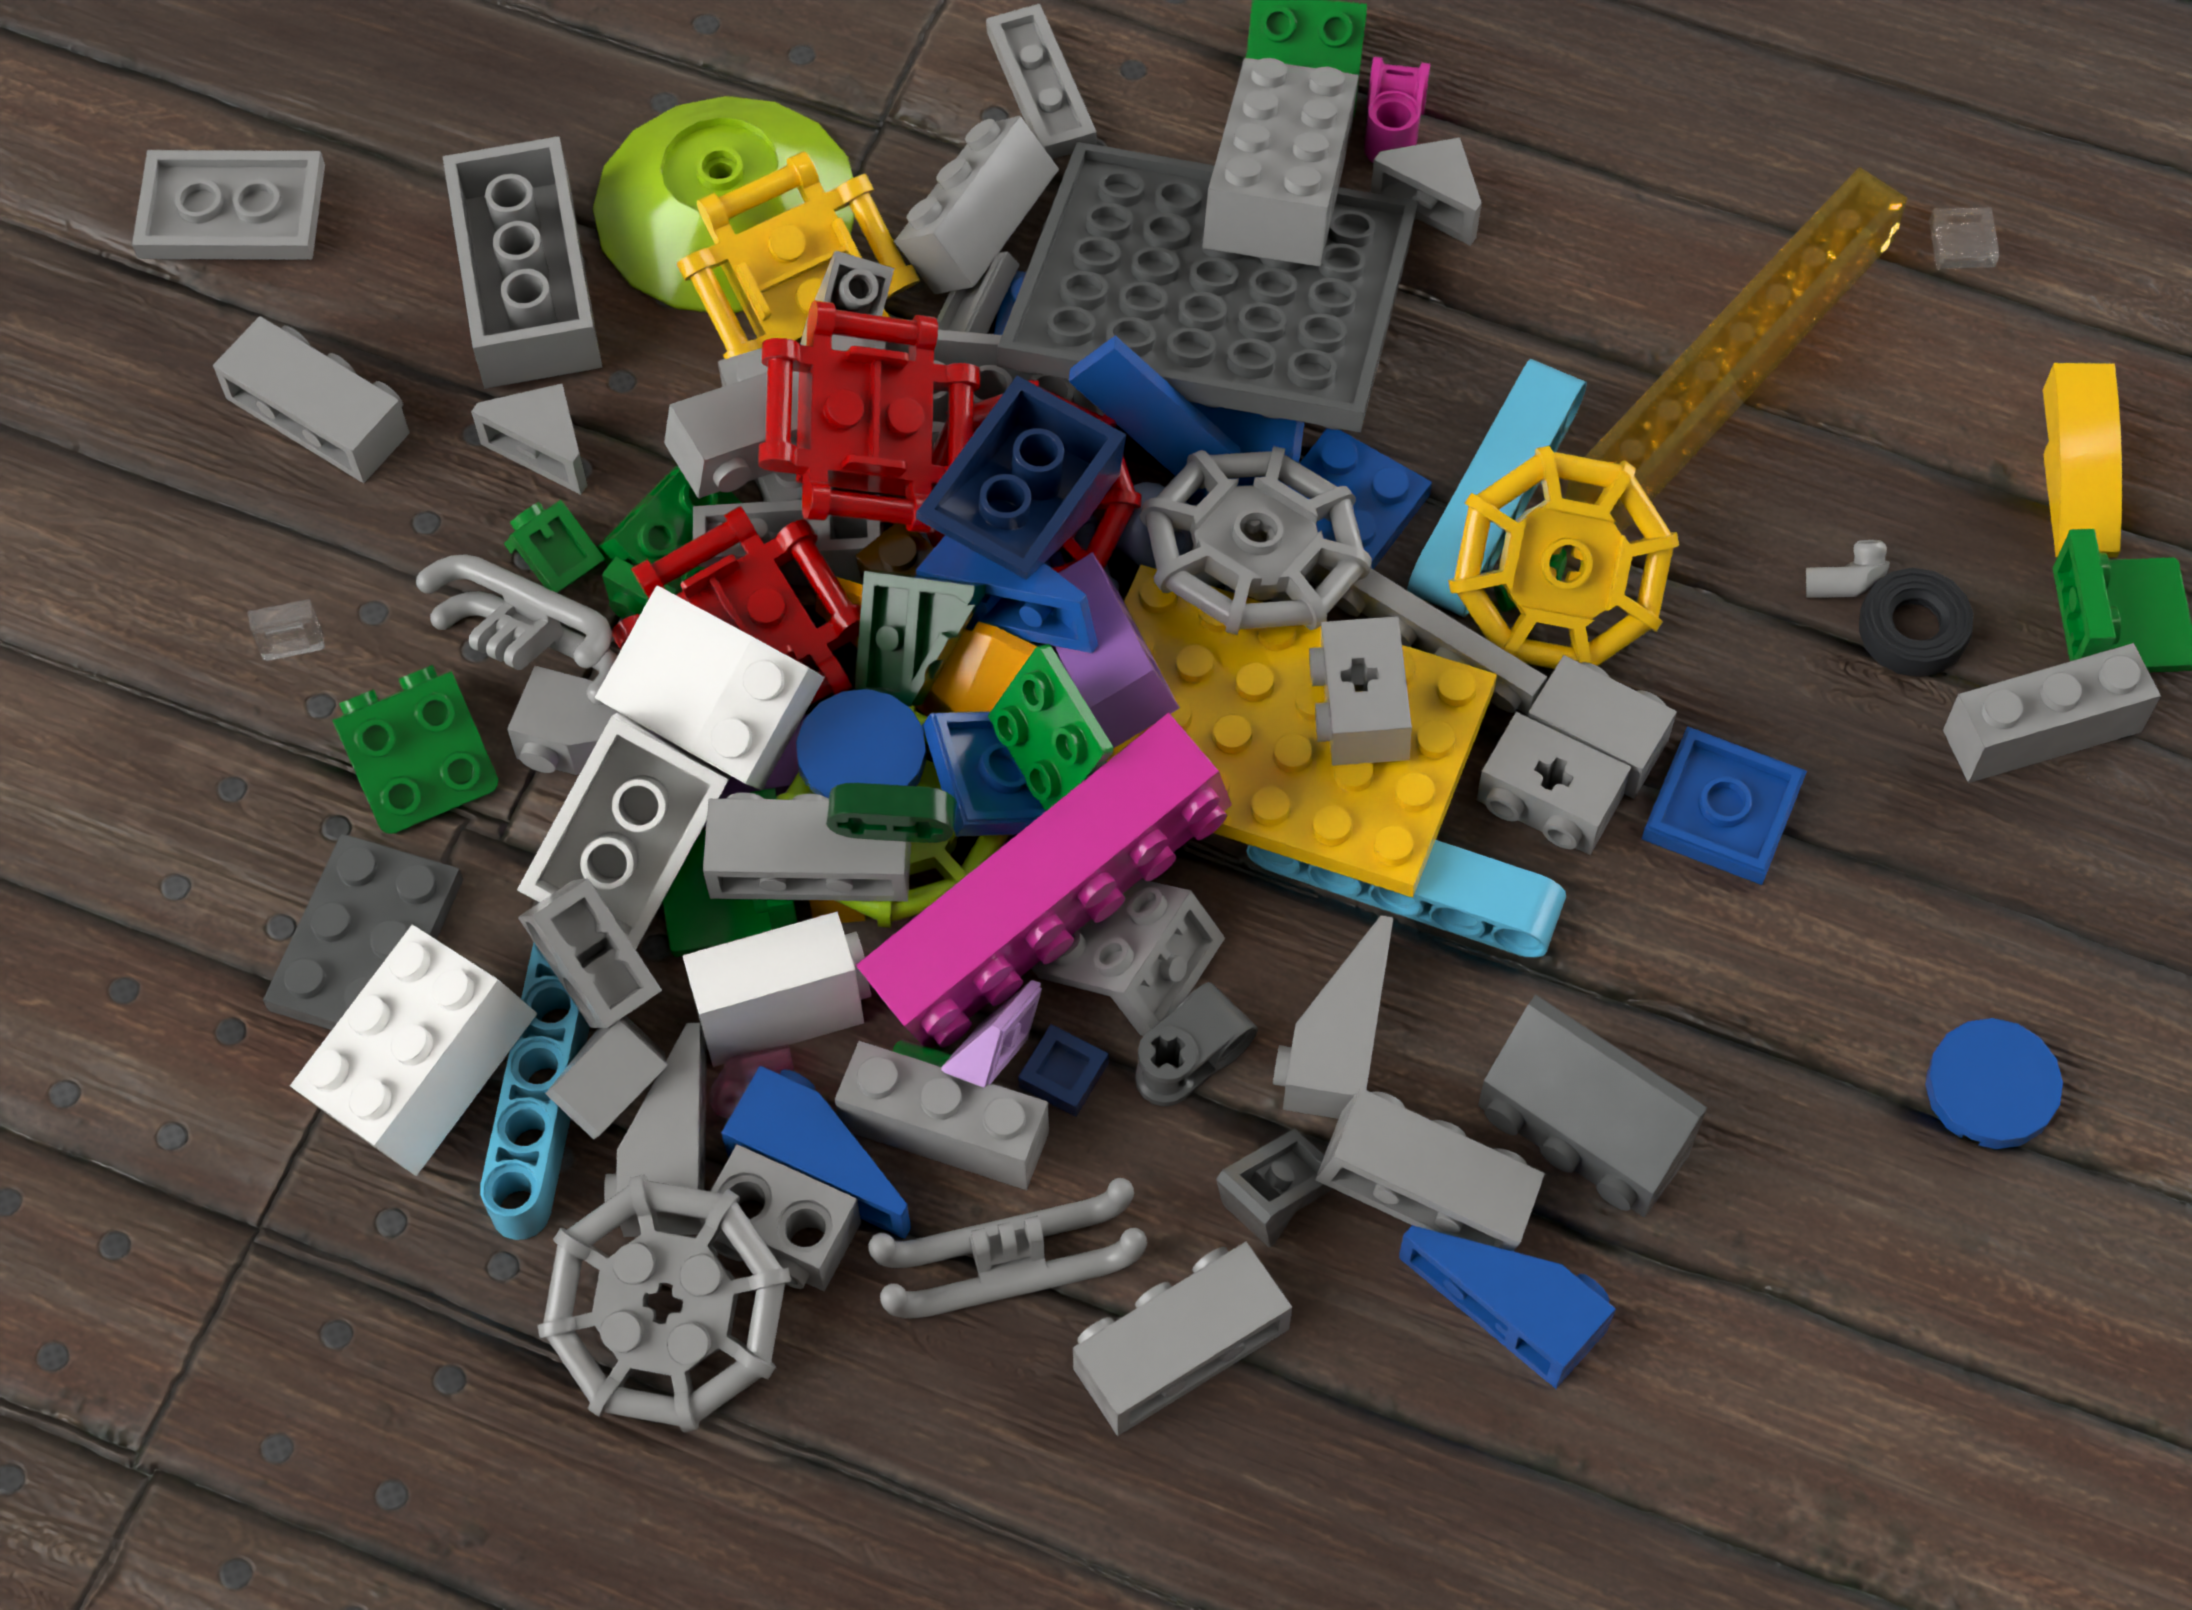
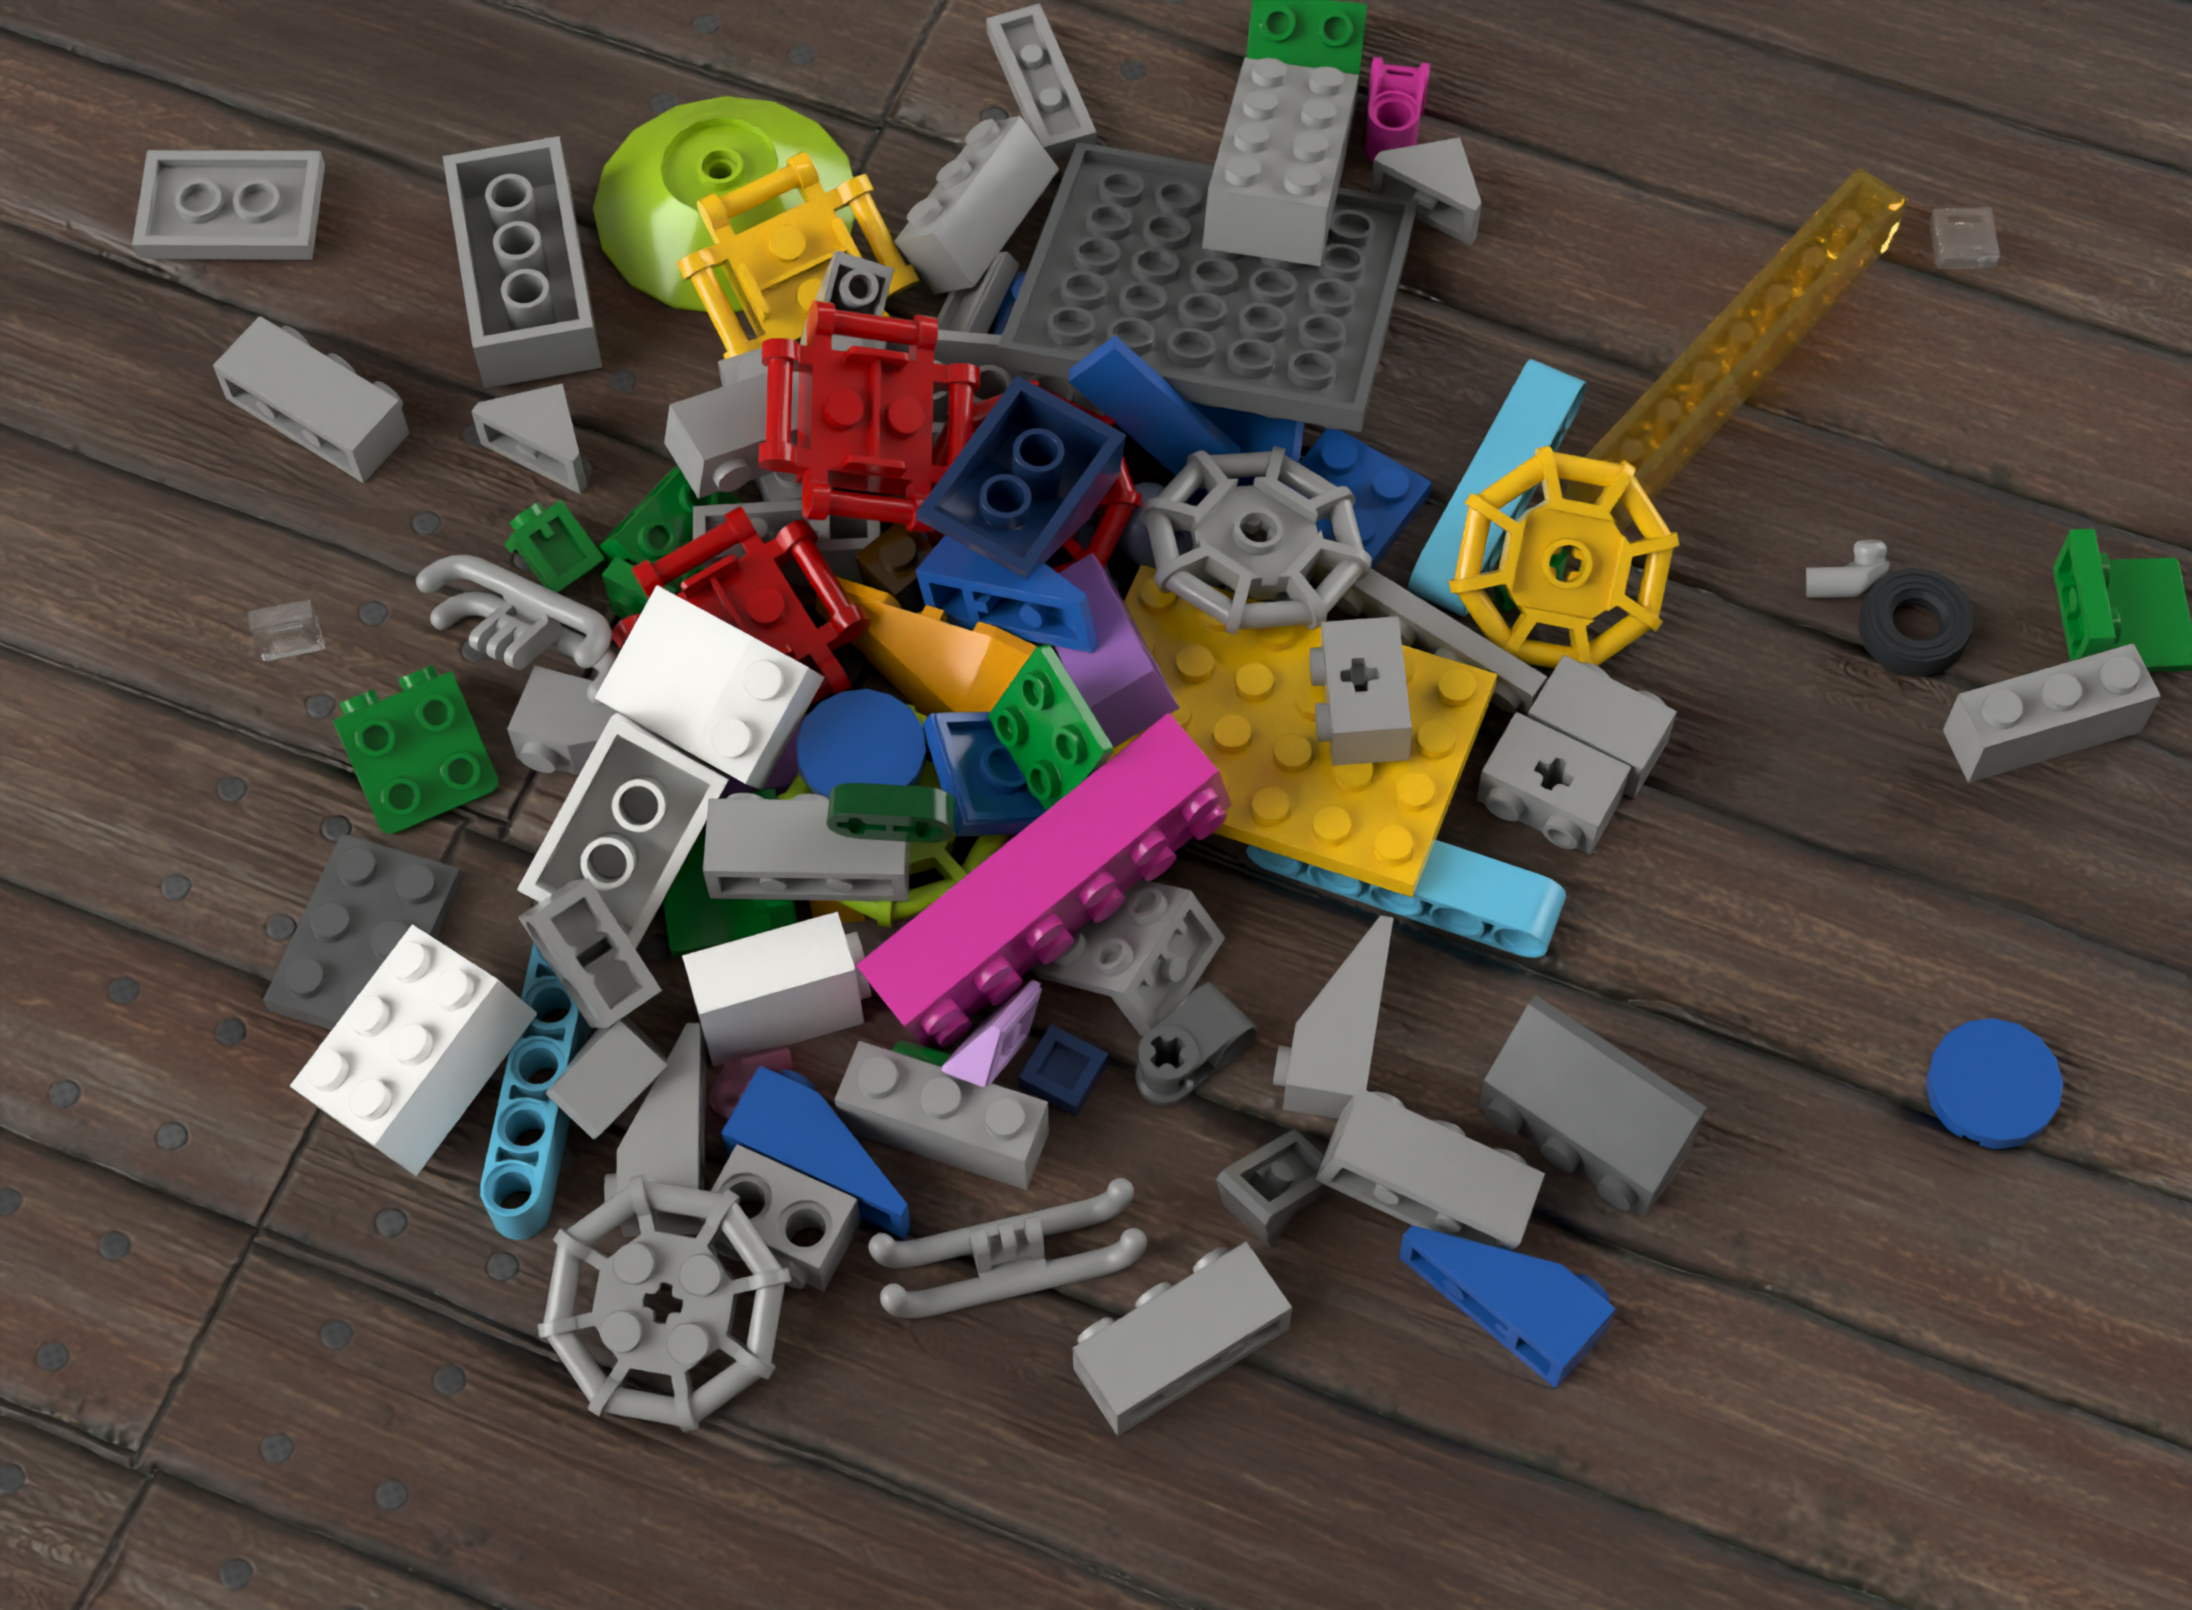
dark green wing [854,570,986,707] -> none
blue tile [1642,726,1807,885] -> none
yellow slope [2043,363,2122,558] -> none

